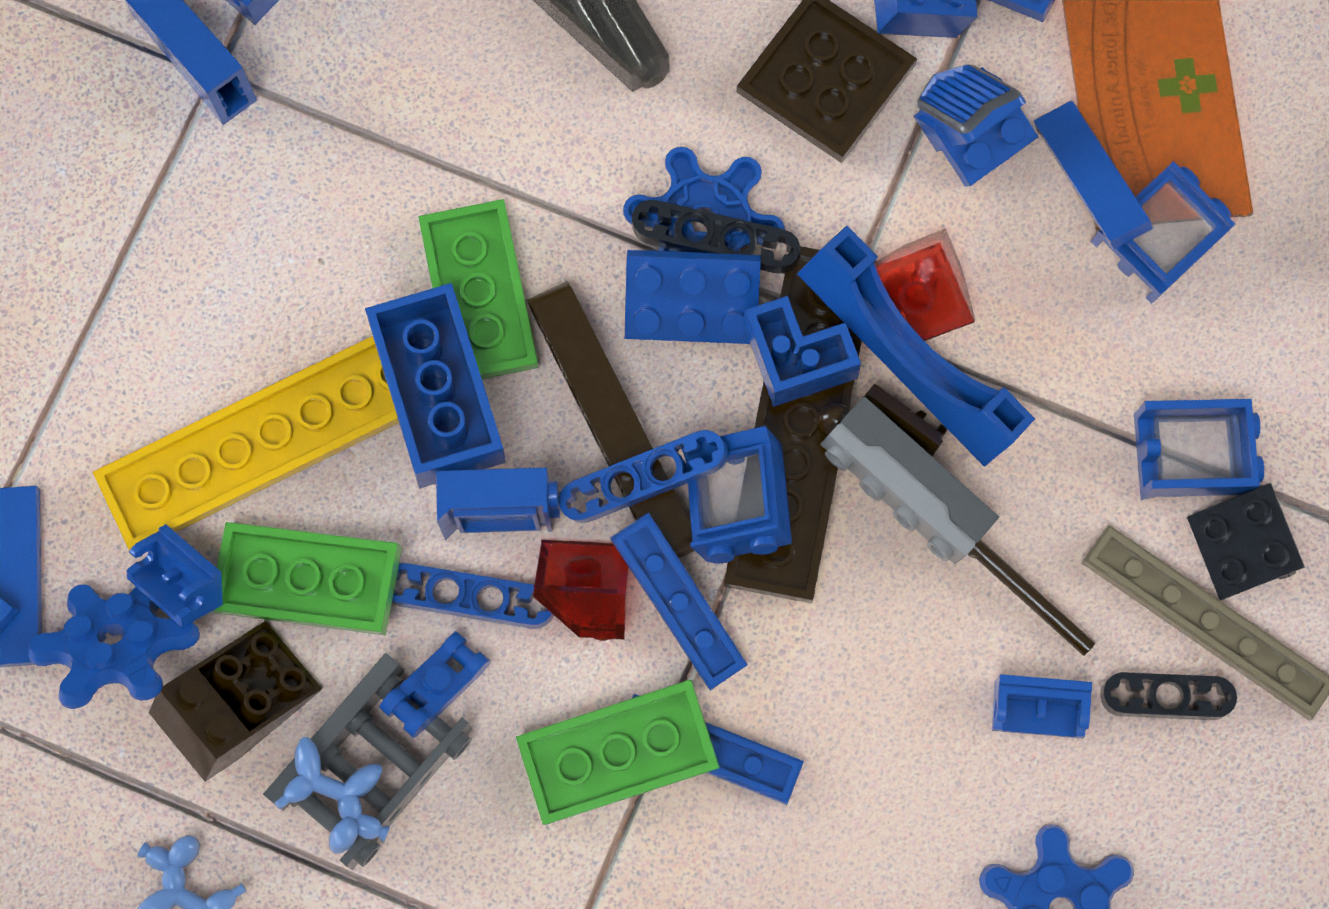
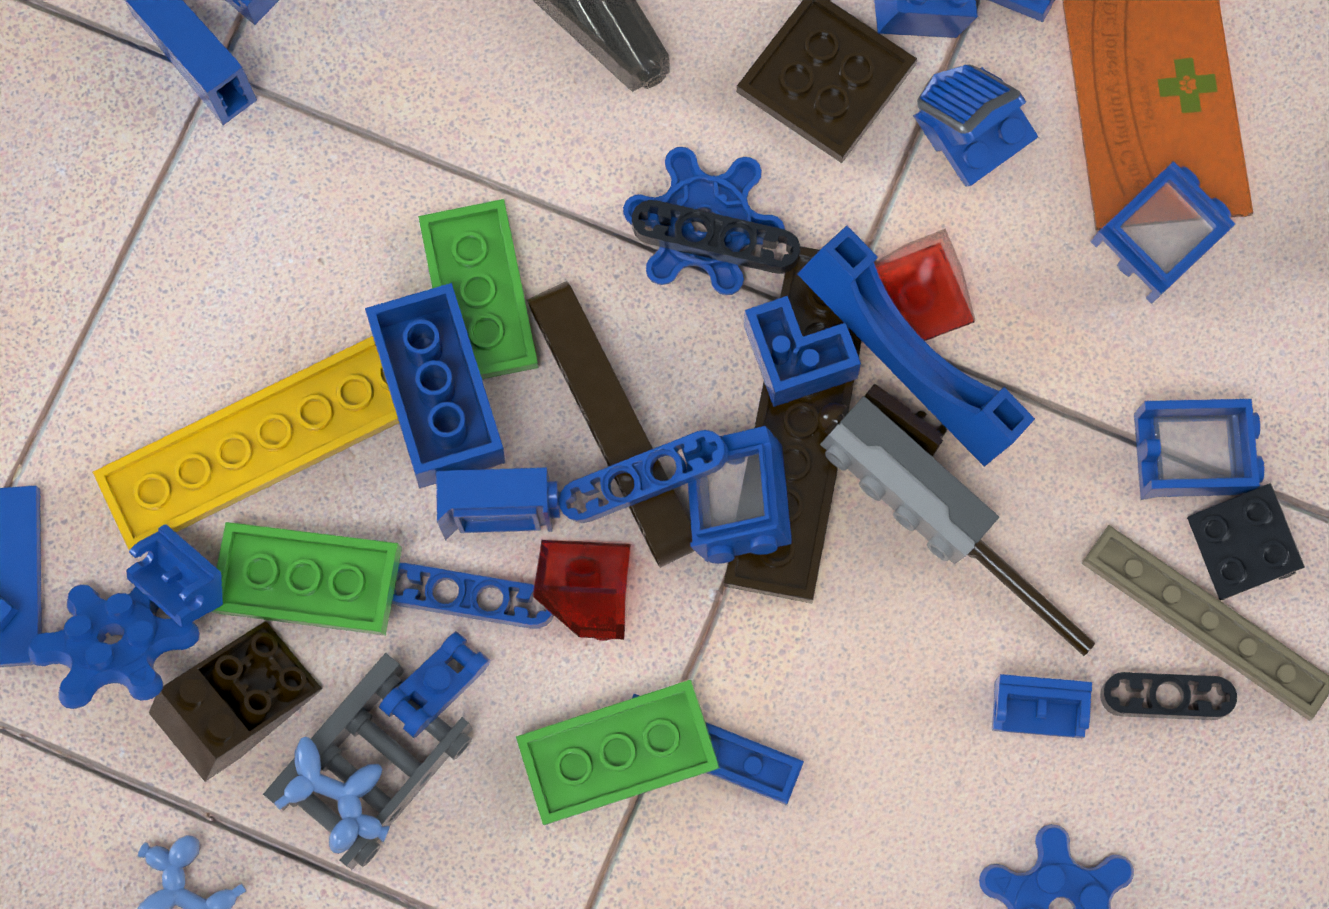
blue tile [609,513,748,690] -> none
blue plate [624,250,761,344] -> none
blue tile [1034,100,1153,250] -> none

